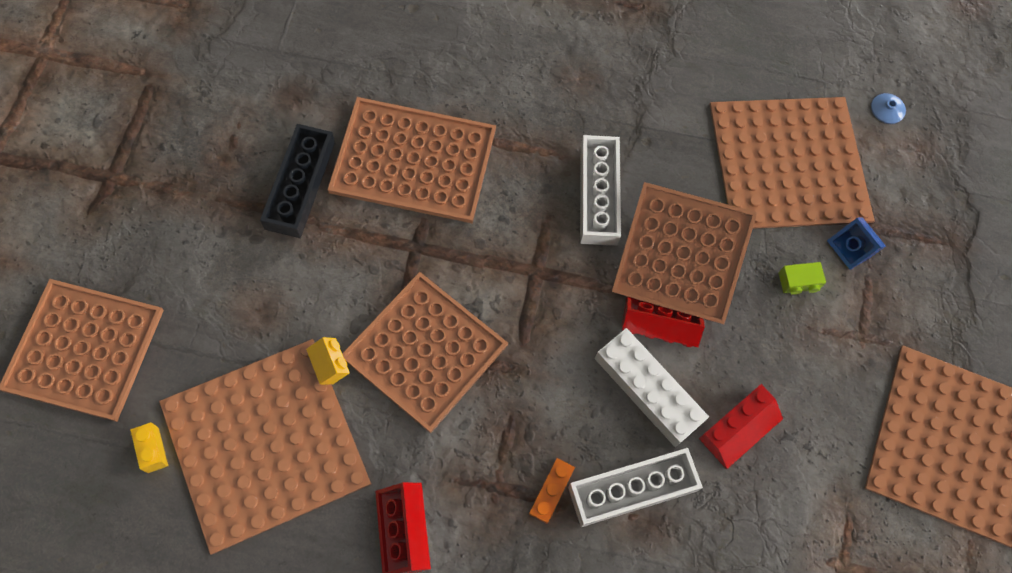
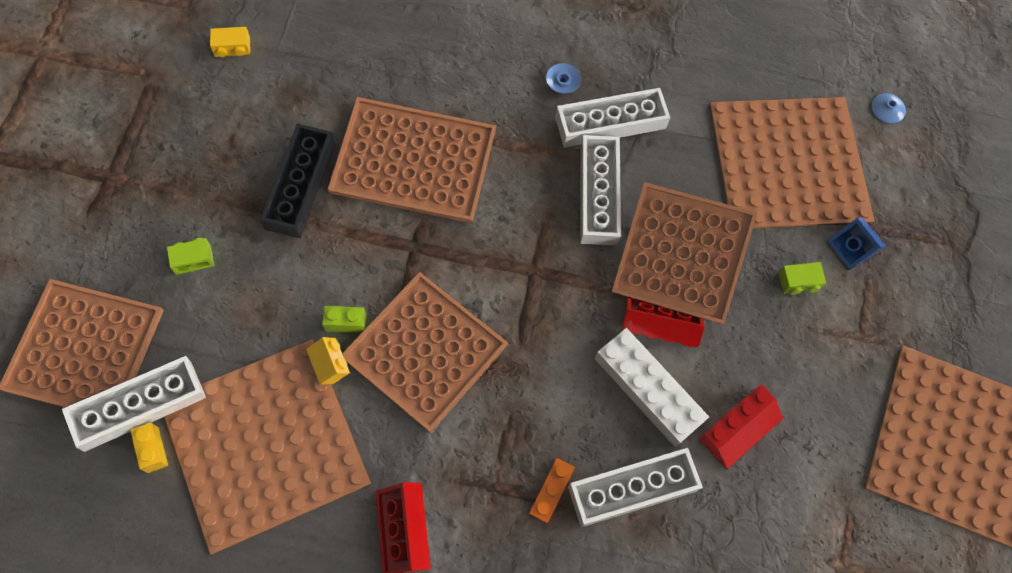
none -> white brick [62,356,206,452]
none -> lime brick [167,238,214,275]
none -> yellow brick [210,27,250,57]
none -> lime brick [322,306,366,334]
none -> medium blue dish [546,63,581,94]
none -> white brick [555,88,670,148]

